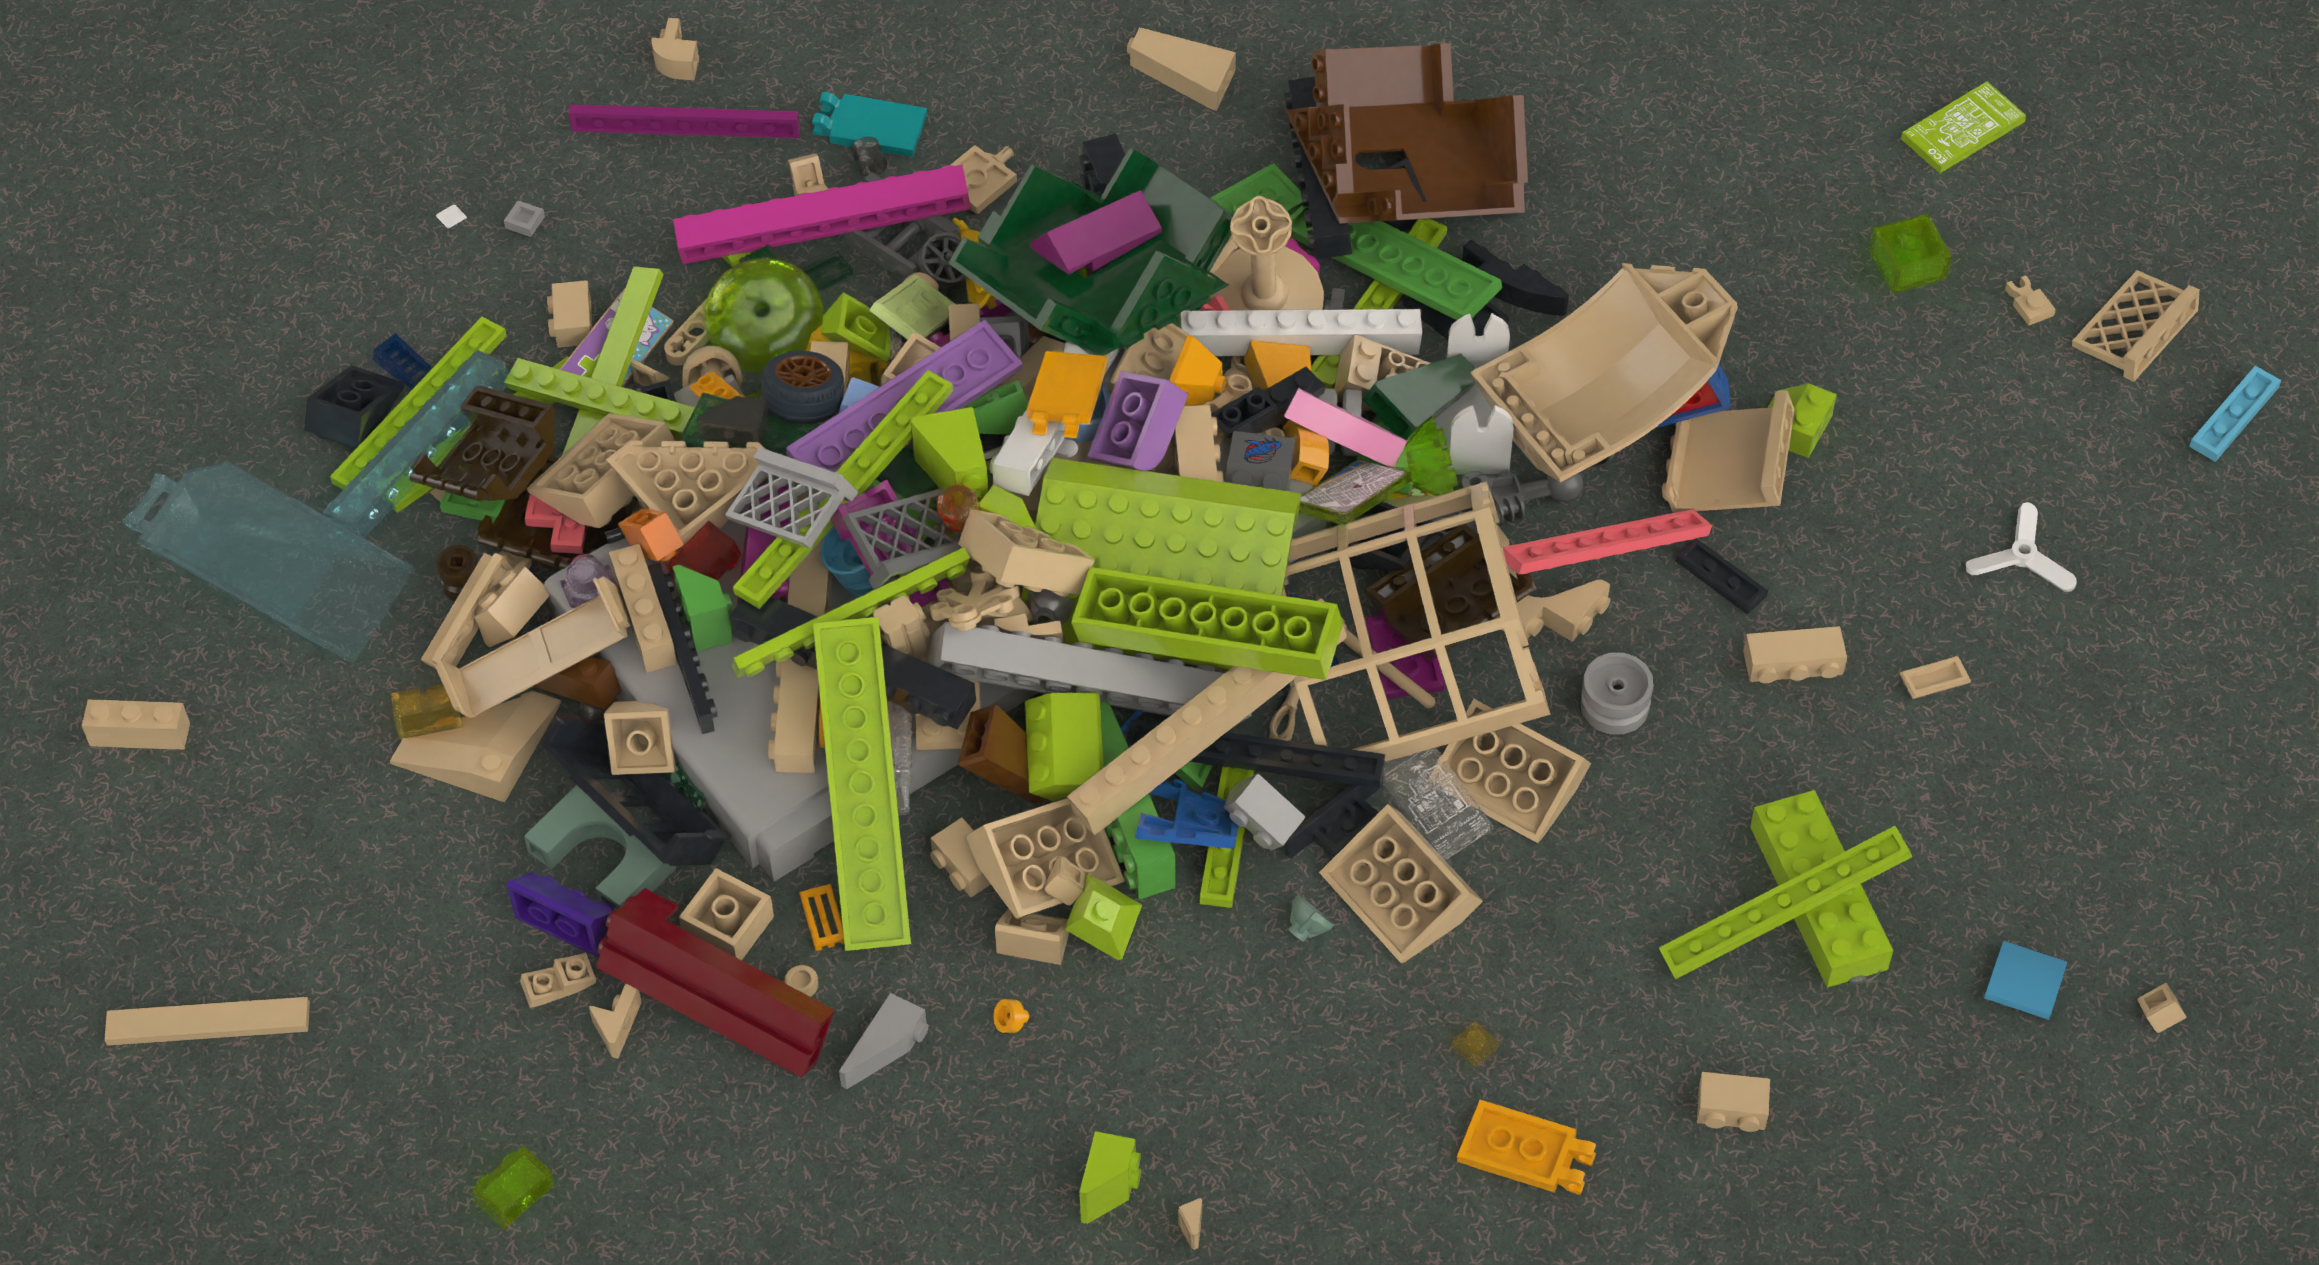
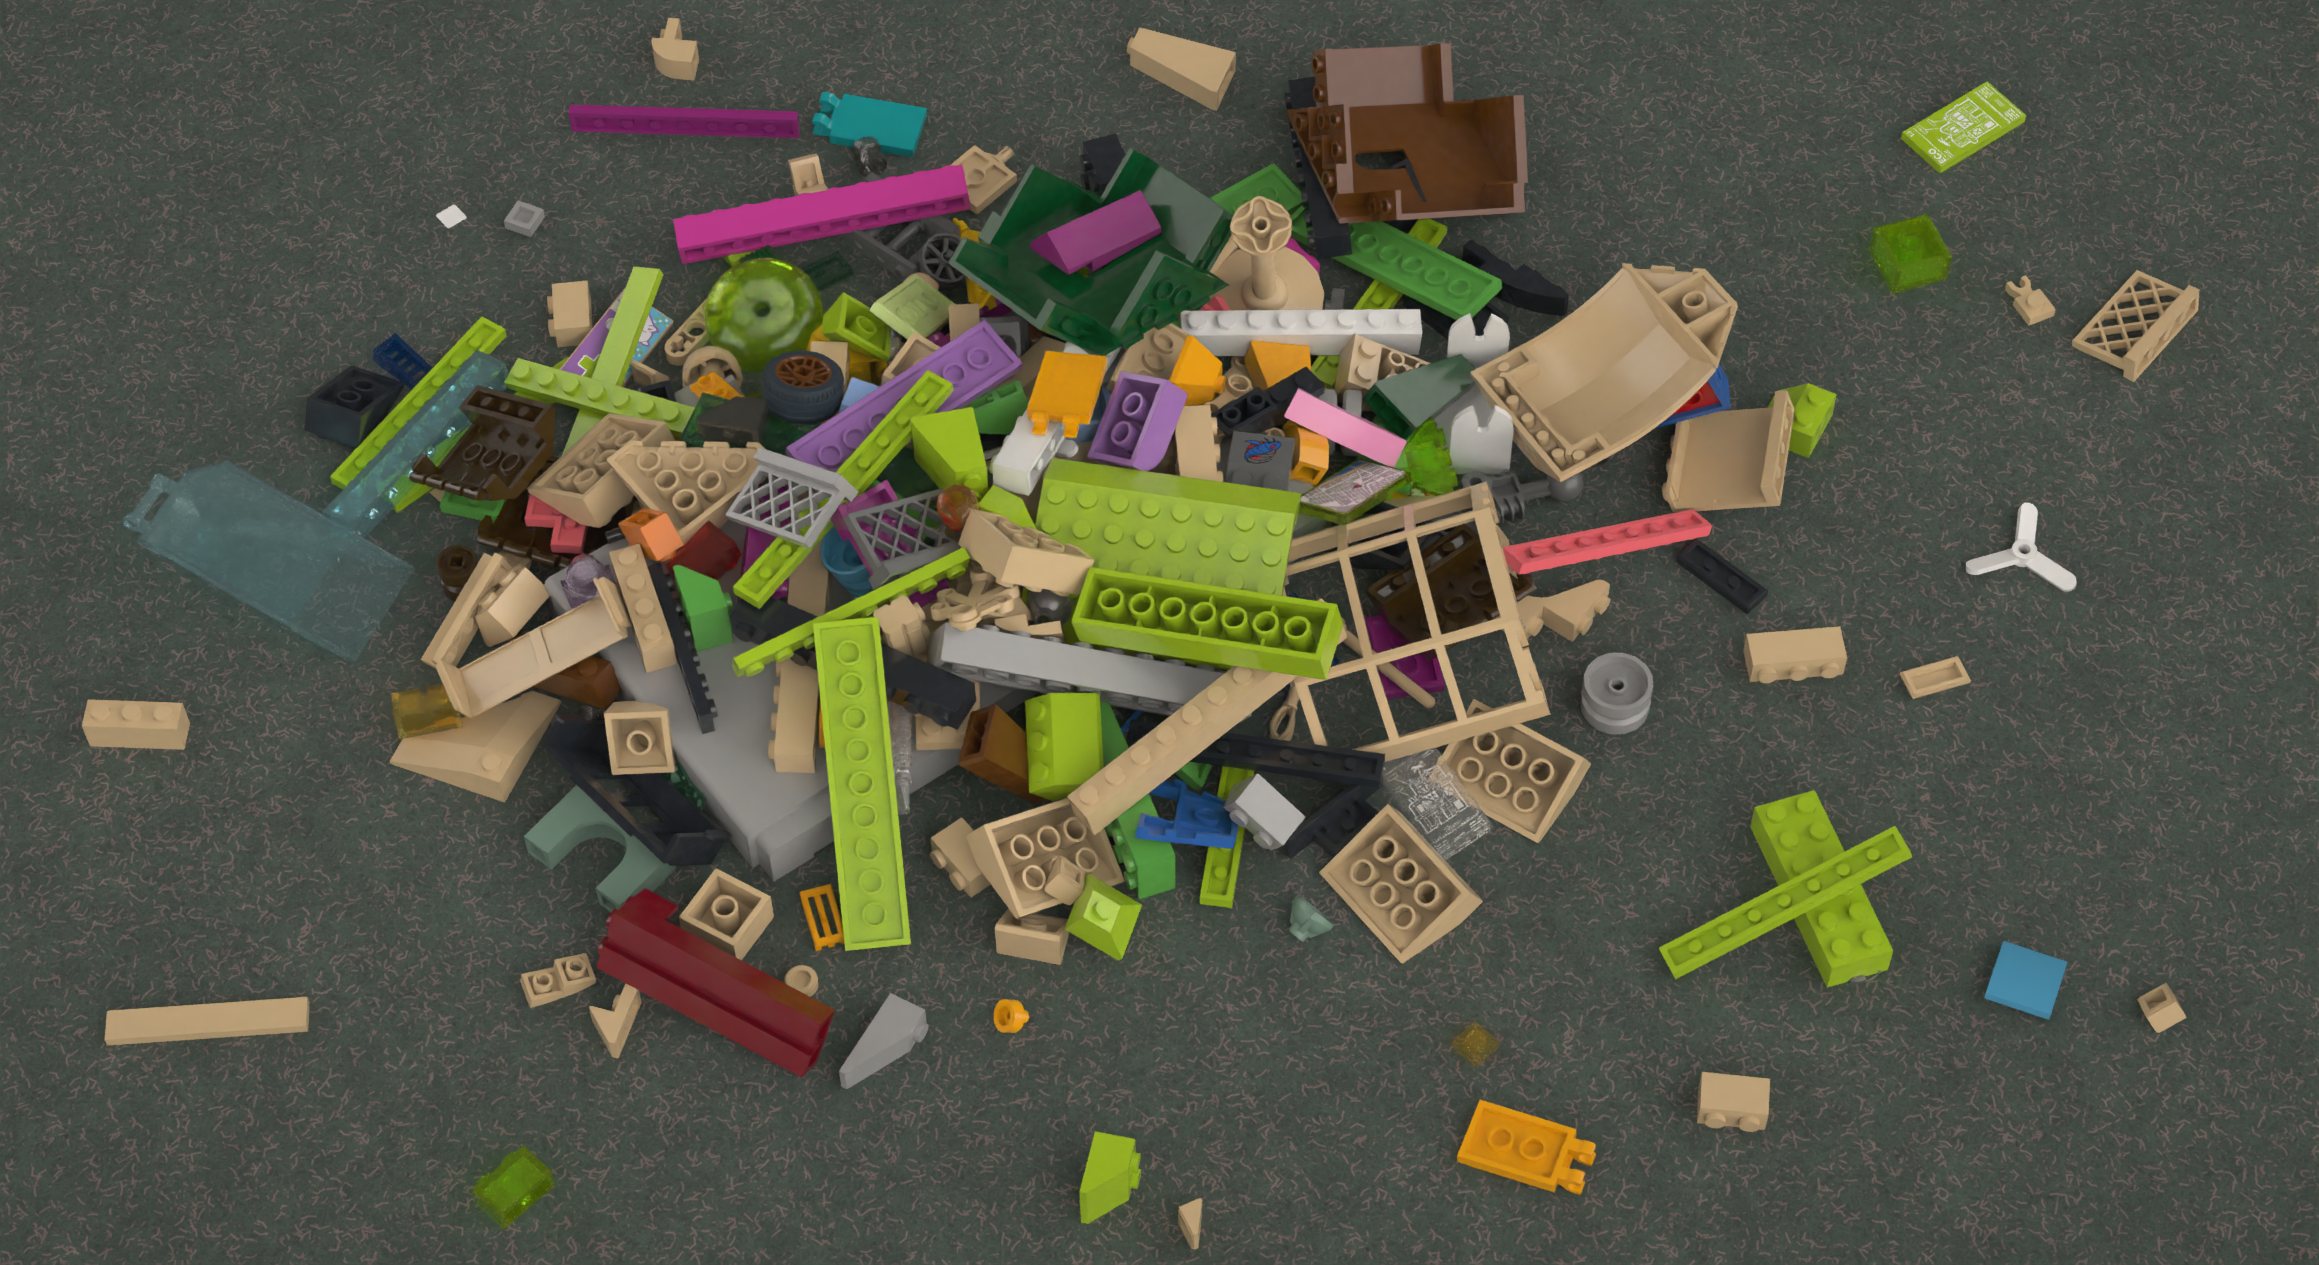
dark purple slope [506,872,614,958] -> none
medium azure plate [2189,366,2281,462] -> none

